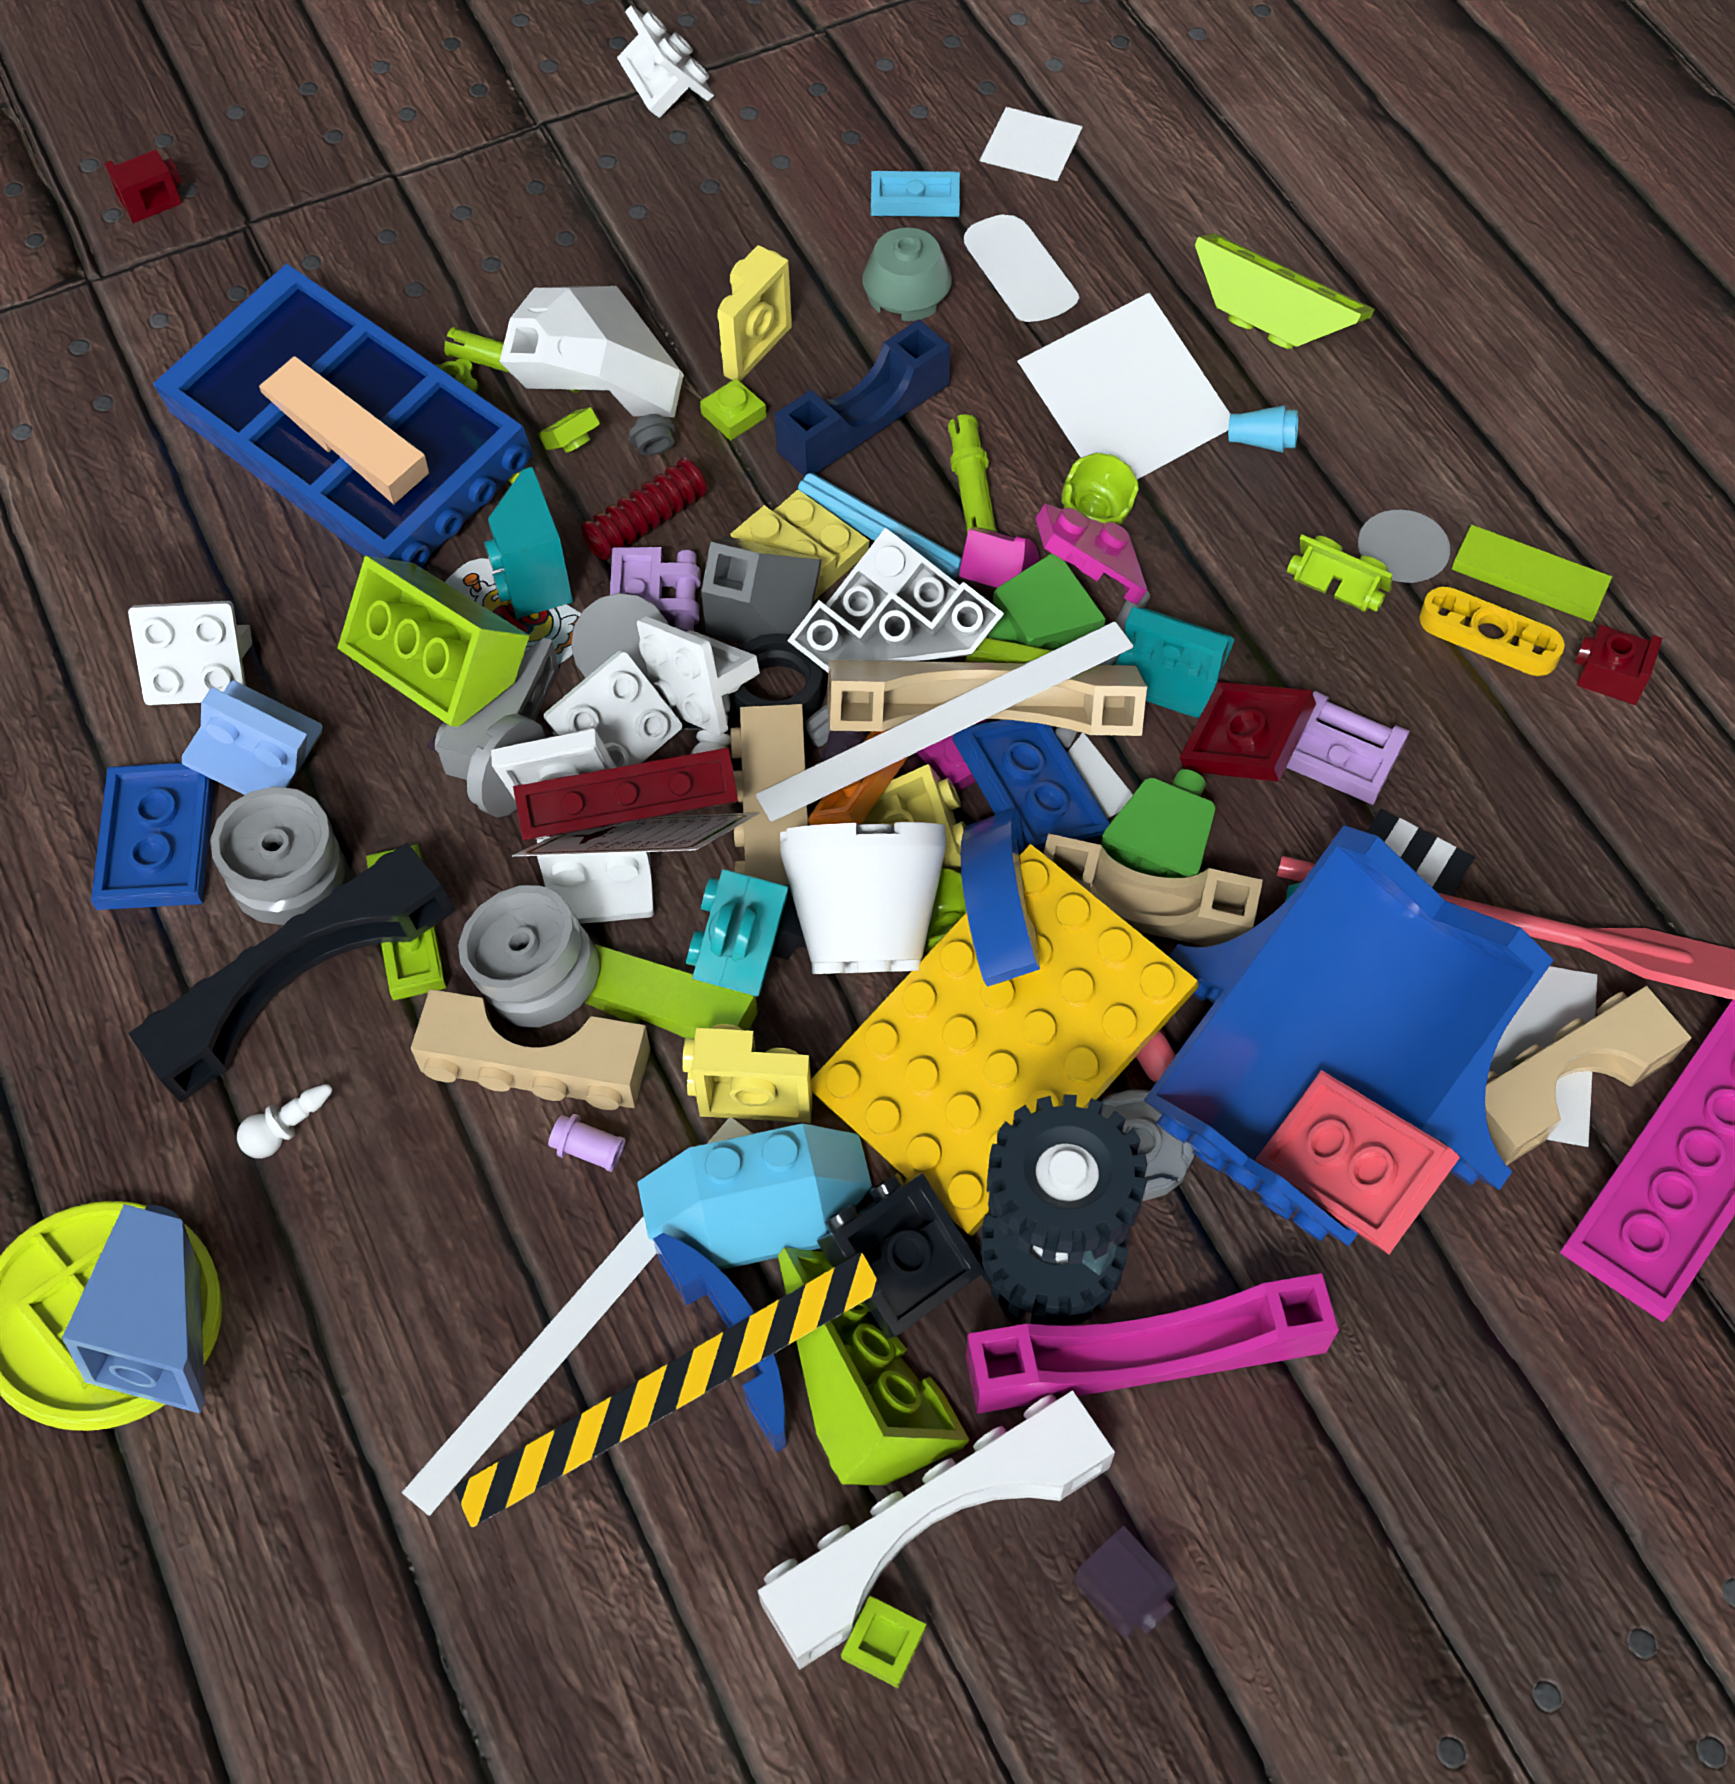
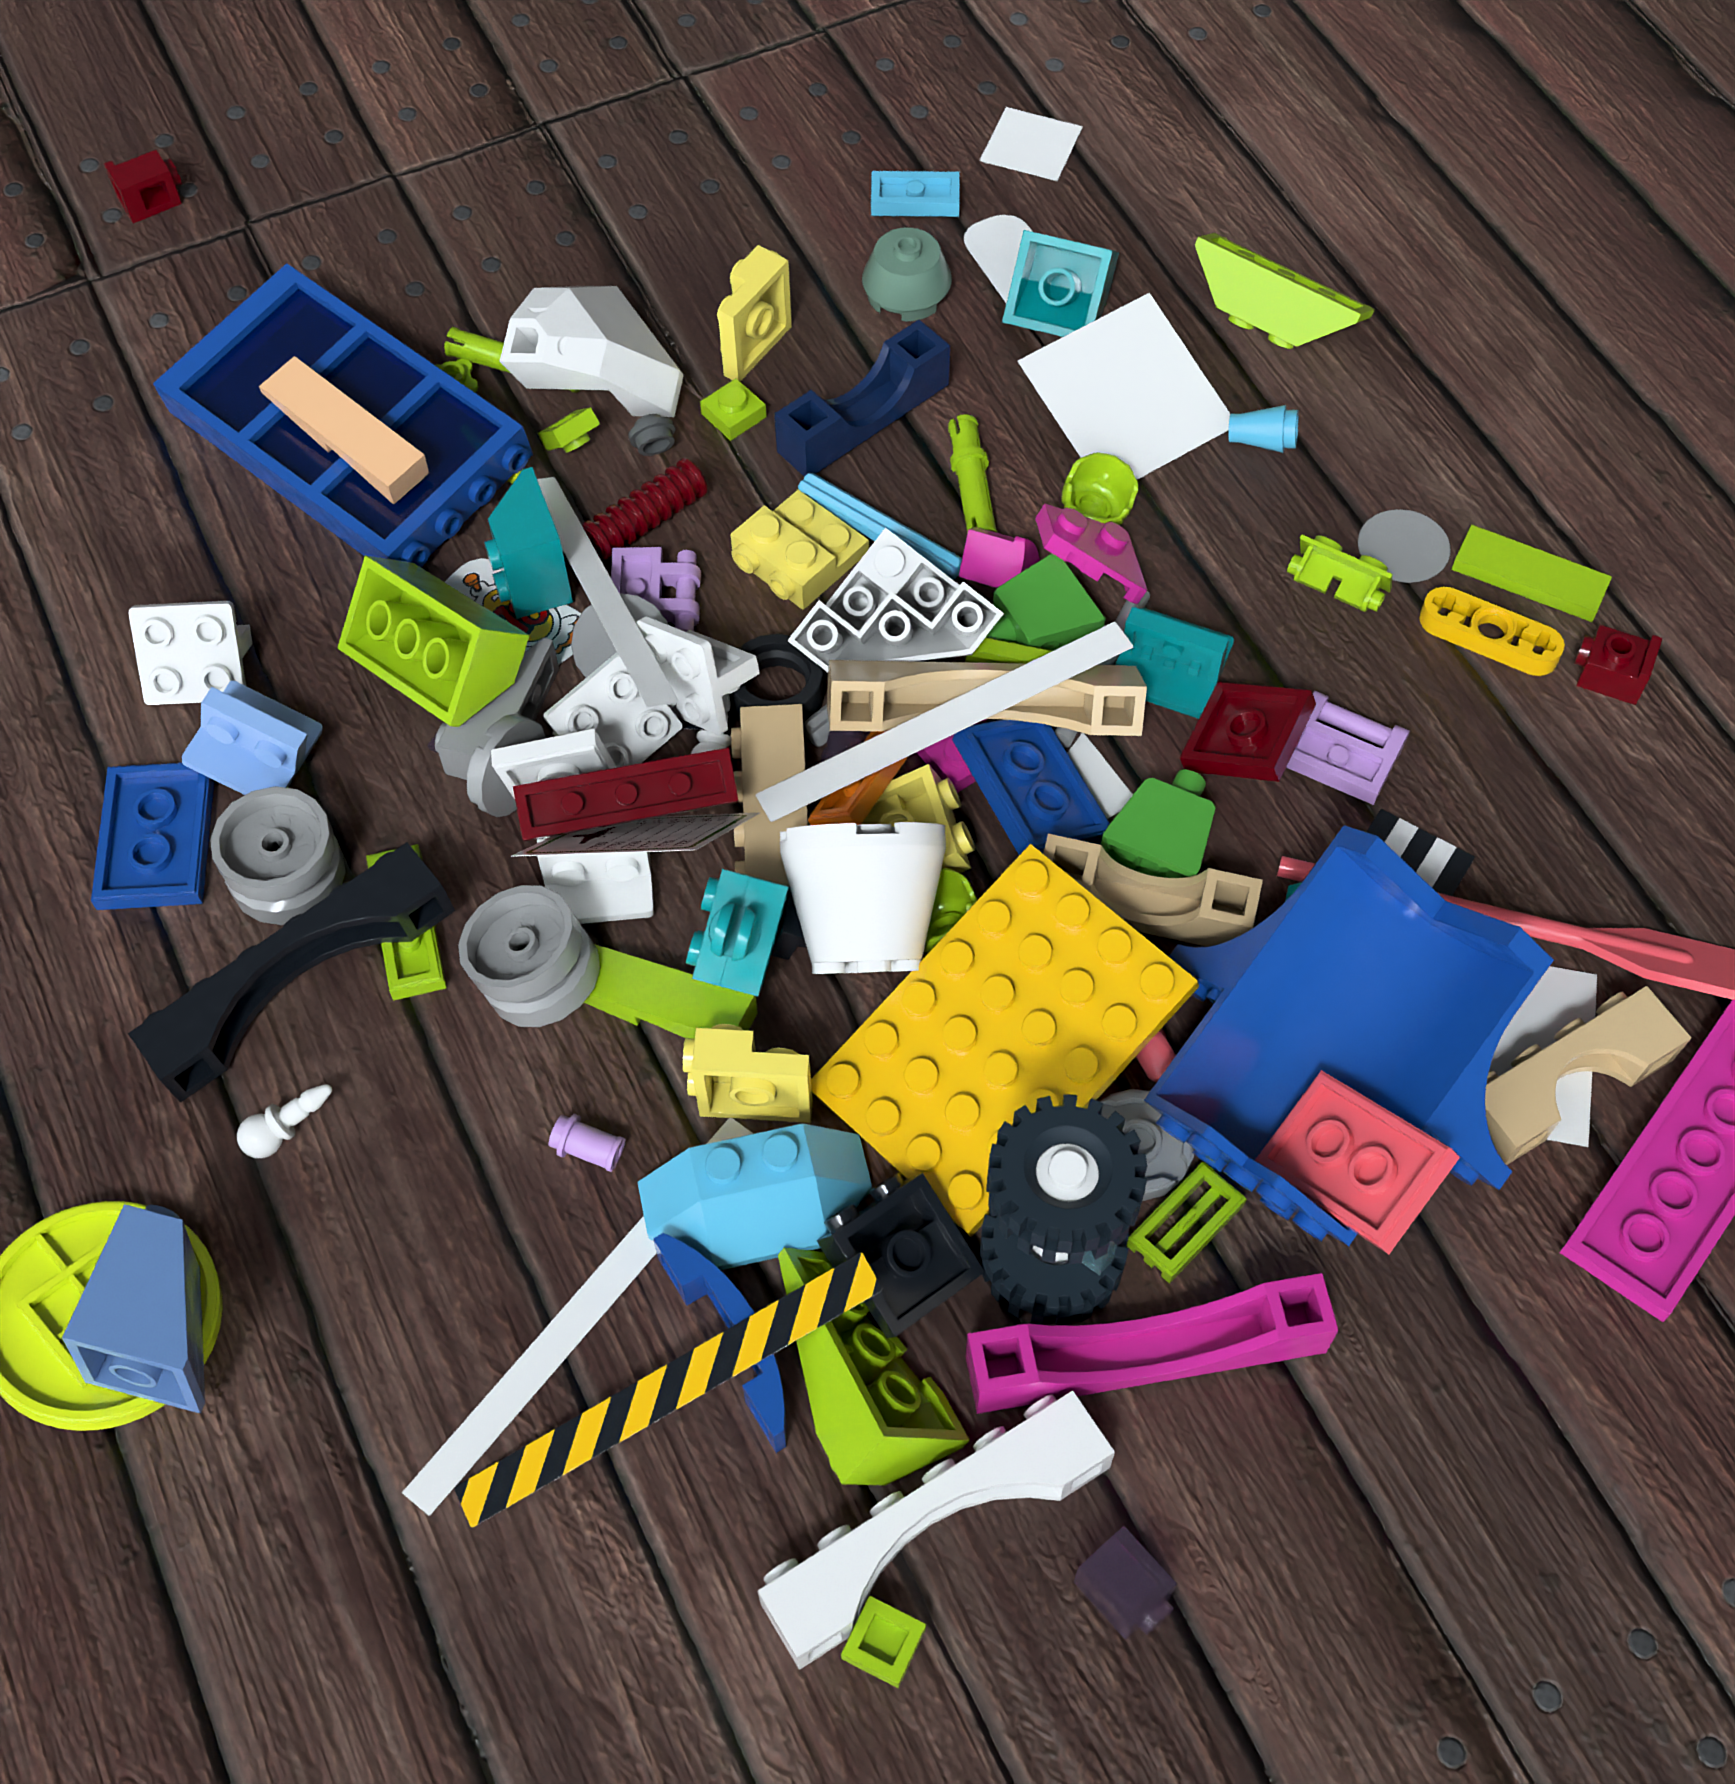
tan arch [411,989,650,1110] -> none
white bracket [617,5,714,118] -> none
dark grey slope [701,536,822,643] -> none
blue slope [960,808,1040,987] -> none
none -> white sticker [537,477,679,708]
none -> teal slope [1002,230,1119,337]
none -> lime tile [1126,1162,1247,1284]

